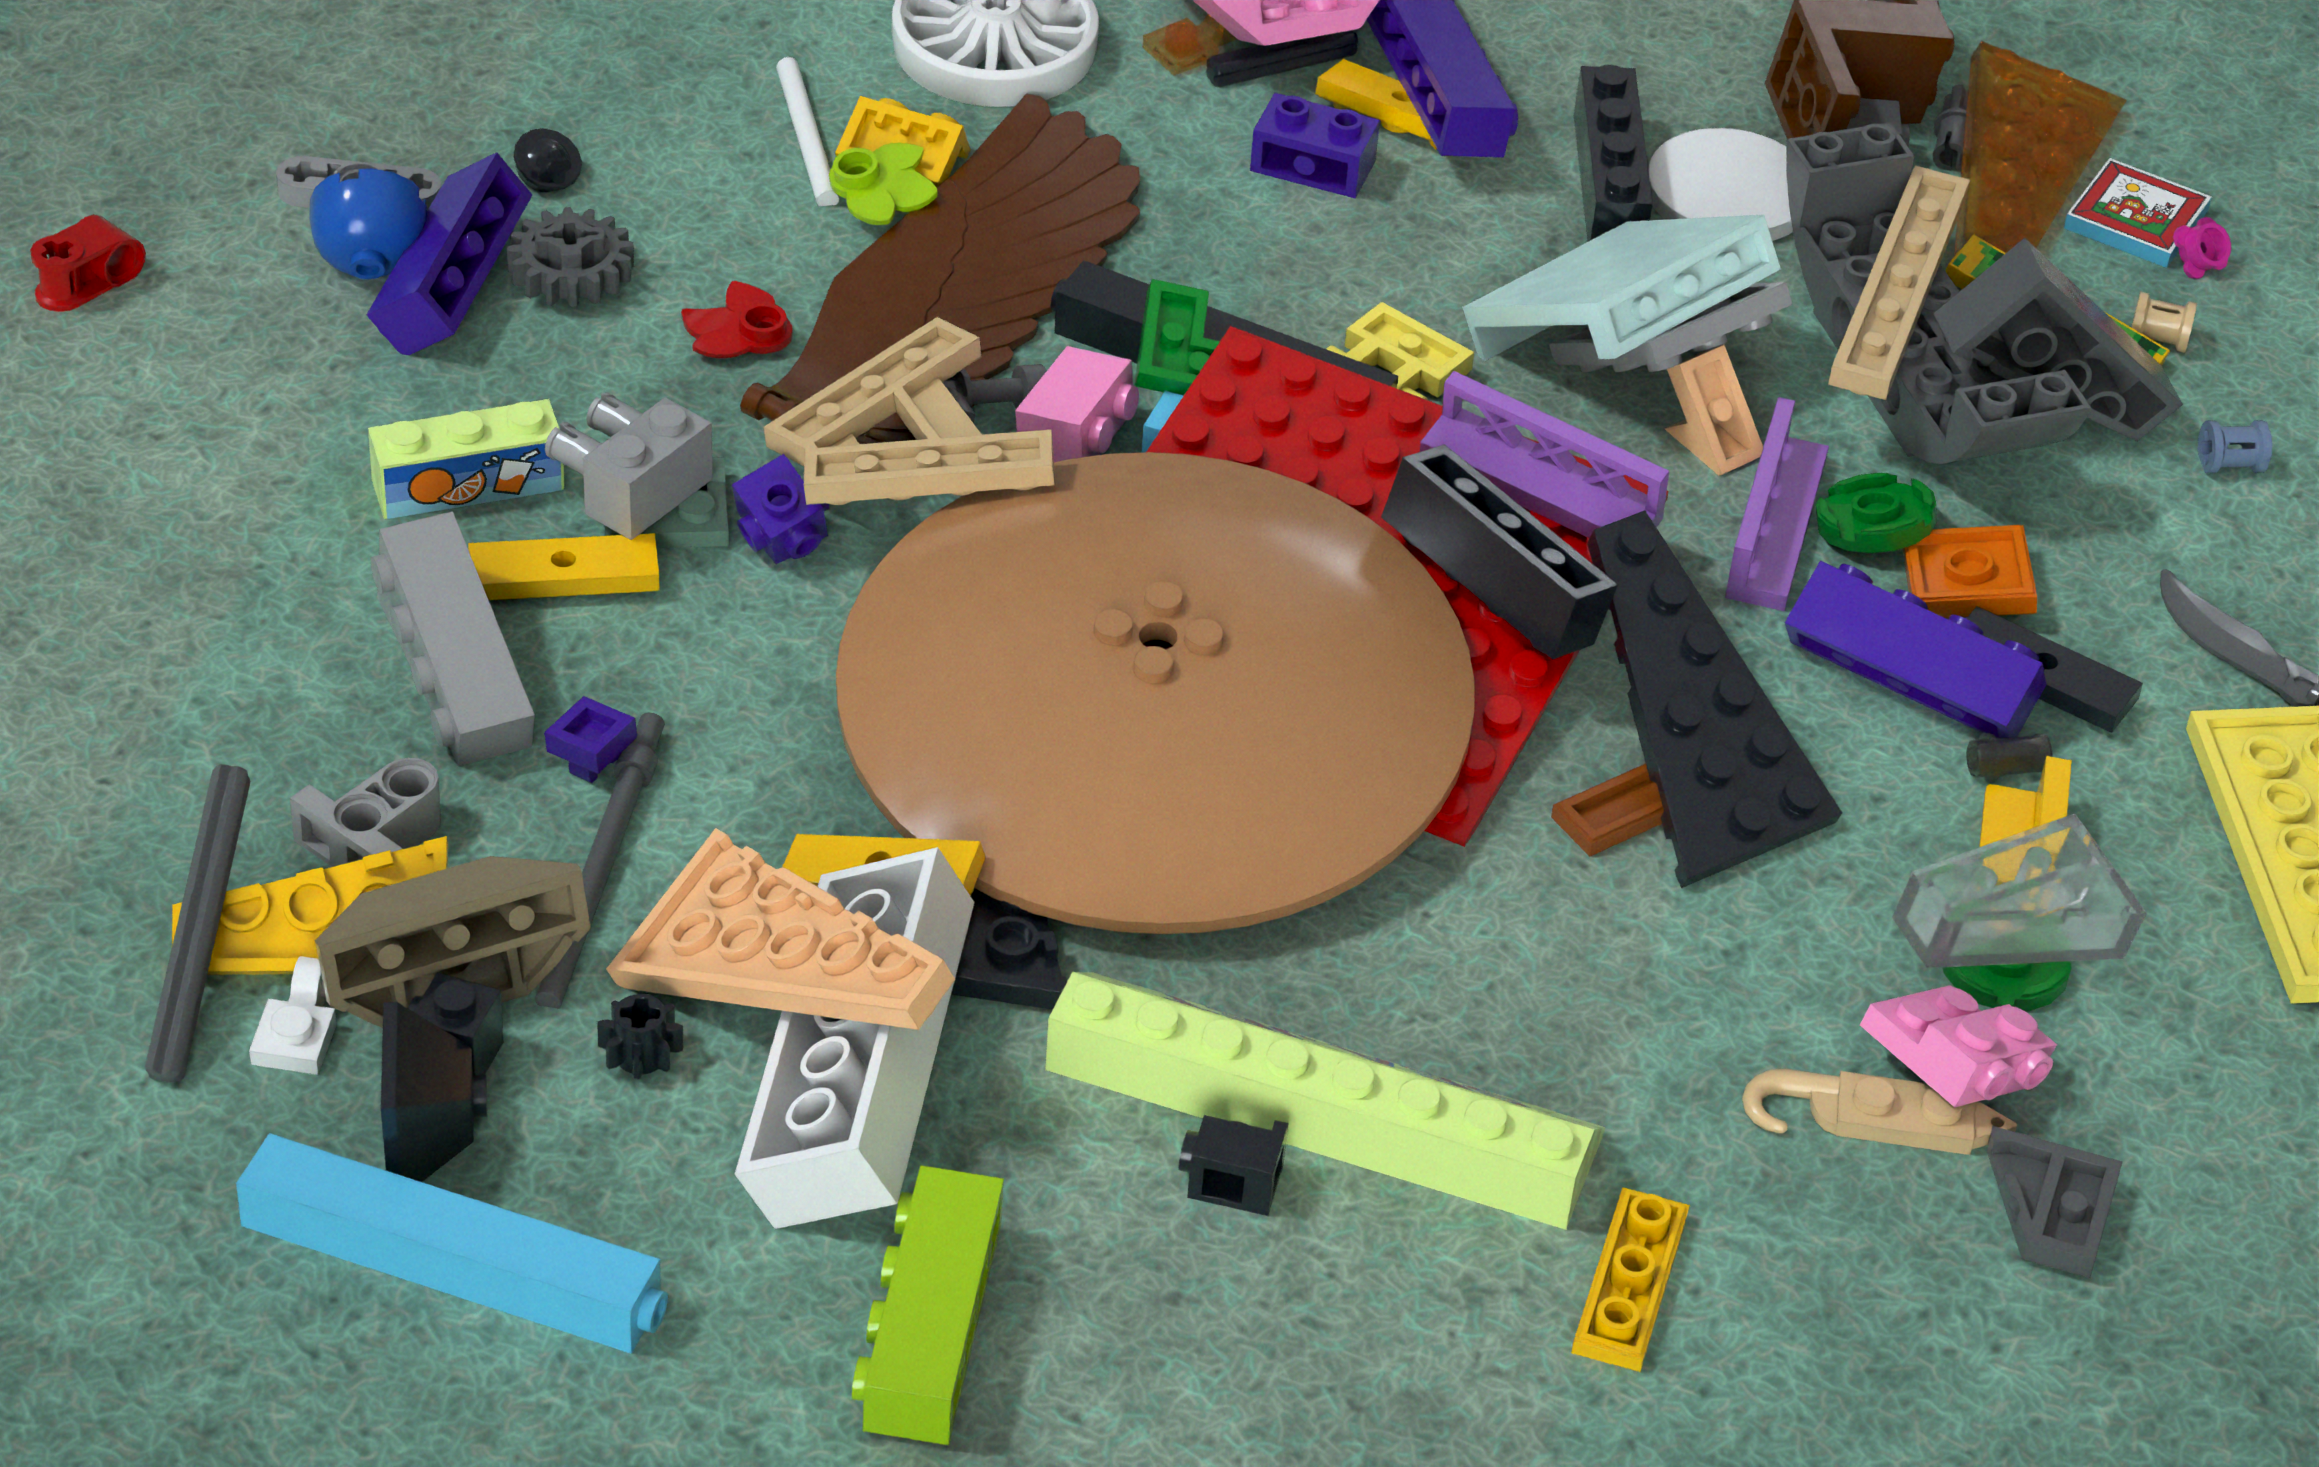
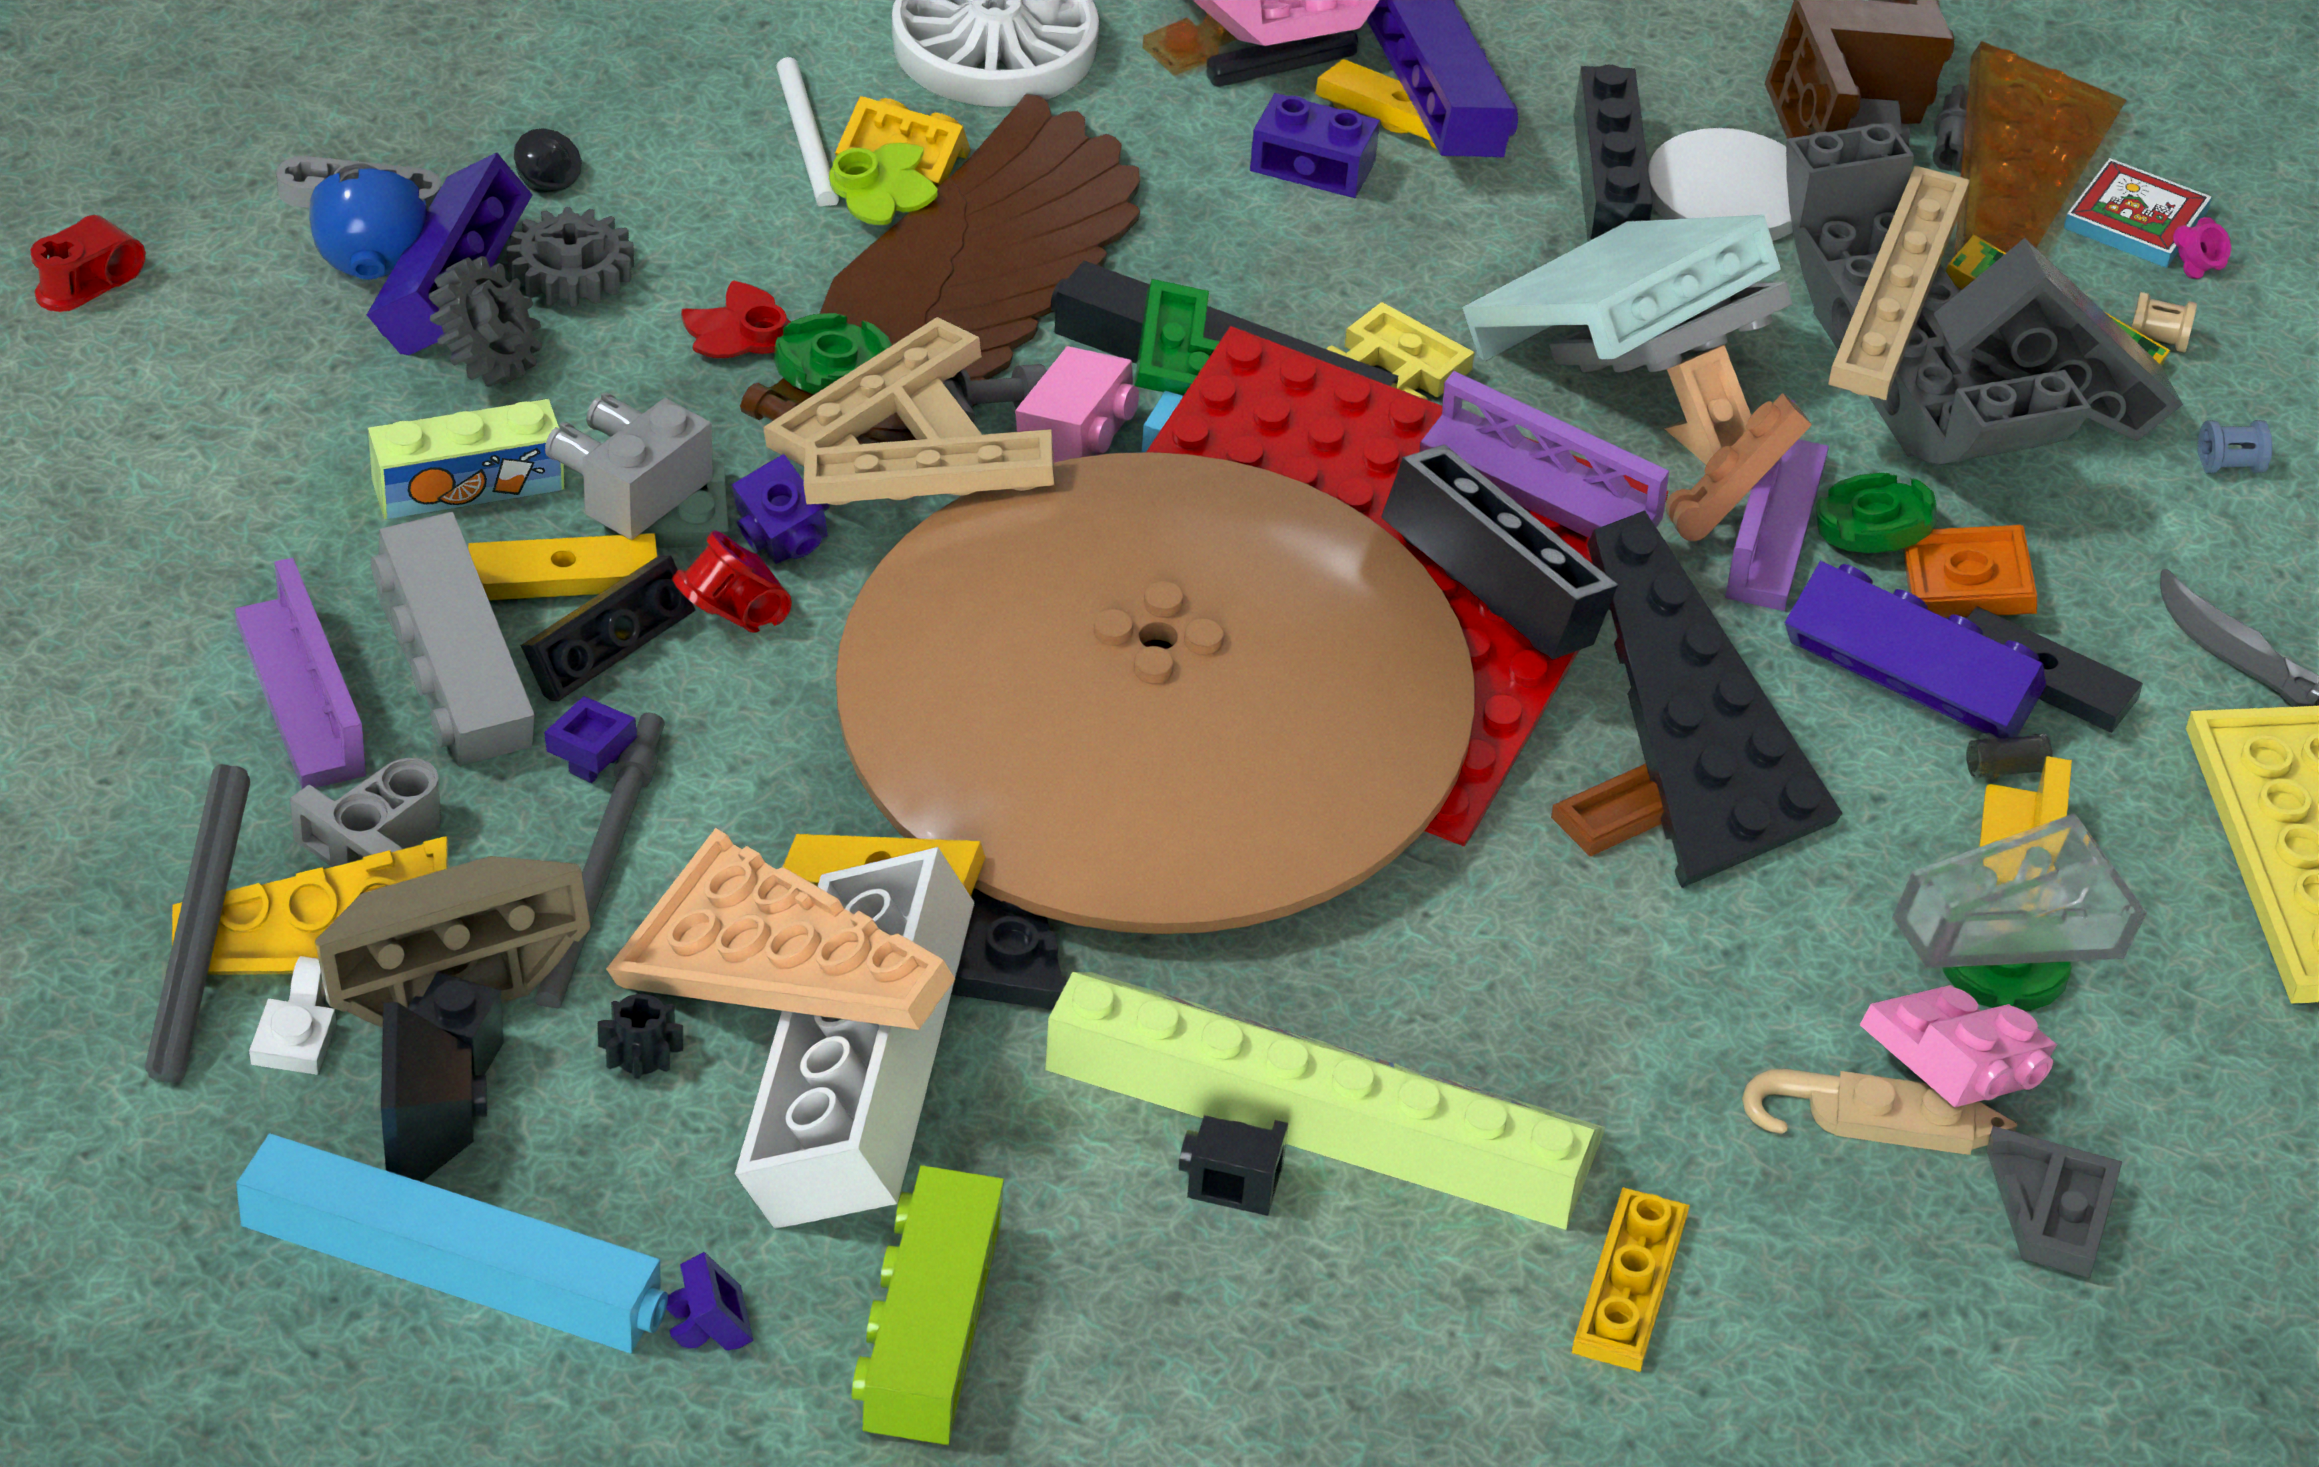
none -> medium lavender fence [235,558,366,789]
none -> dark grey gear [429,256,542,387]
none -> black tile [520,555,696,701]
none -> dark purple tile [666,1252,754,1351]
none -> red piece [672,530,792,633]
none -> green tile [774,313,892,394]
none -> nougat plate [1665,393,1812,541]

